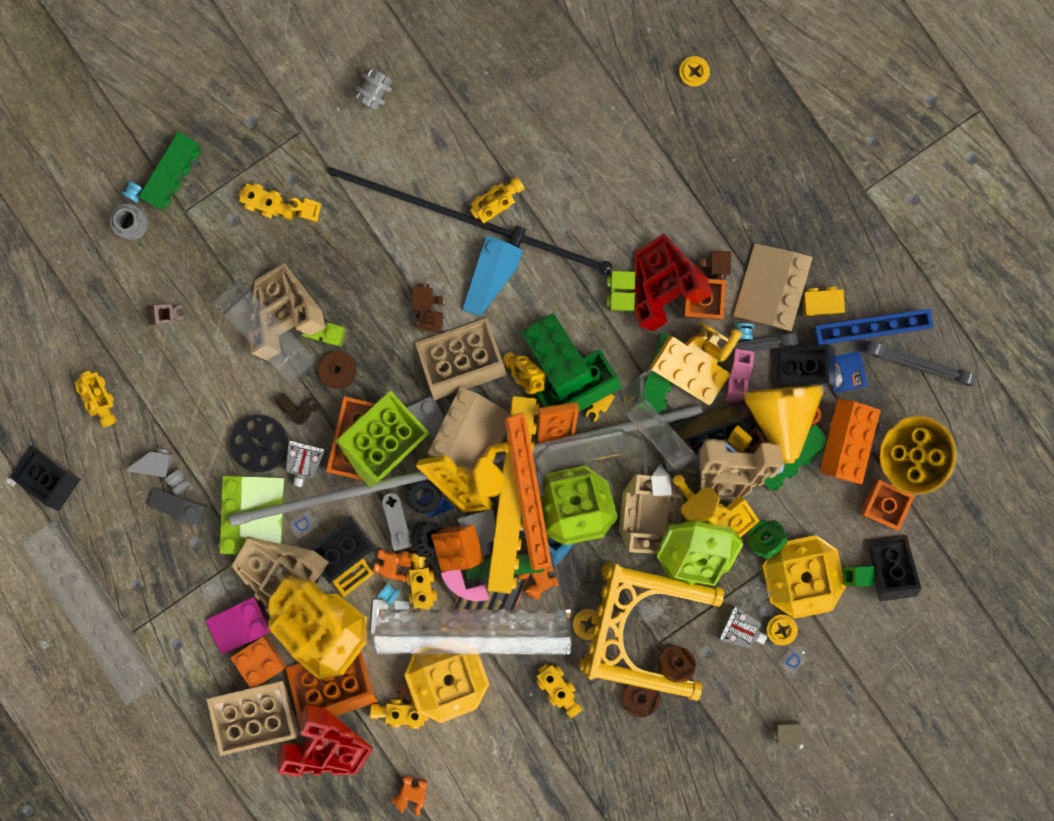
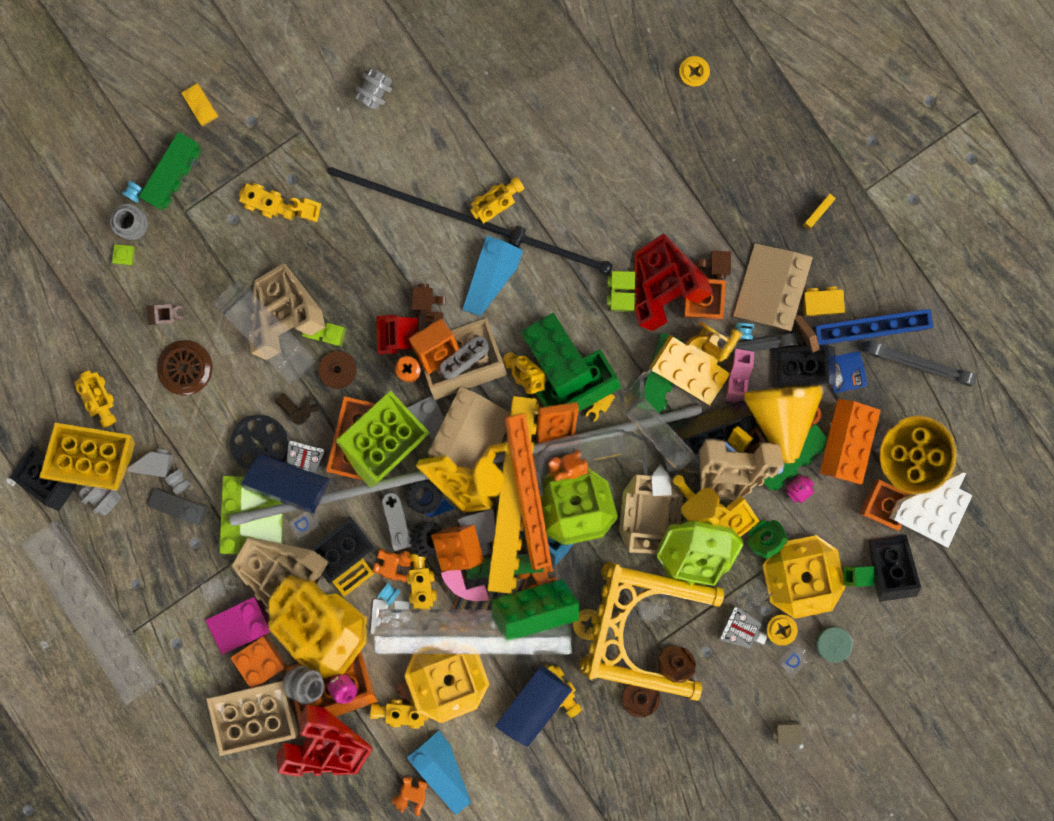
none -> yellow slope [40,423,135,491]
none -> light grey piece [79,486,121,515]
none -> lime plate [112,244,135,266]
none -> reddish brown piece [157,340,212,396]
none -> yellow plate [182,83,219,126]
none -> dark blue slope [241,454,330,514]
none -> light grey piece [283,665,324,704]
none -> dark pink head [328,674,357,704]
none -> red plate [376,315,418,355]
none -> orange piece [395,356,422,382]
none -> dark azure wedge [407,730,471,815]
none -> orange brick [409,319,459,374]
none -> light grey beam [440,337,489,380]
none -> green brick [491,579,579,642]
none -> dark blue slope [495,665,573,747]
none -> orange animal [548,449,588,481]
none -> dark pink head [786,474,815,503]
none -> medium nougat tile [795,315,819,352]
none -> yellow tile [802,194,836,230]
none -> sand green head [815,625,853,663]
none -> white wing [890,471,972,547]

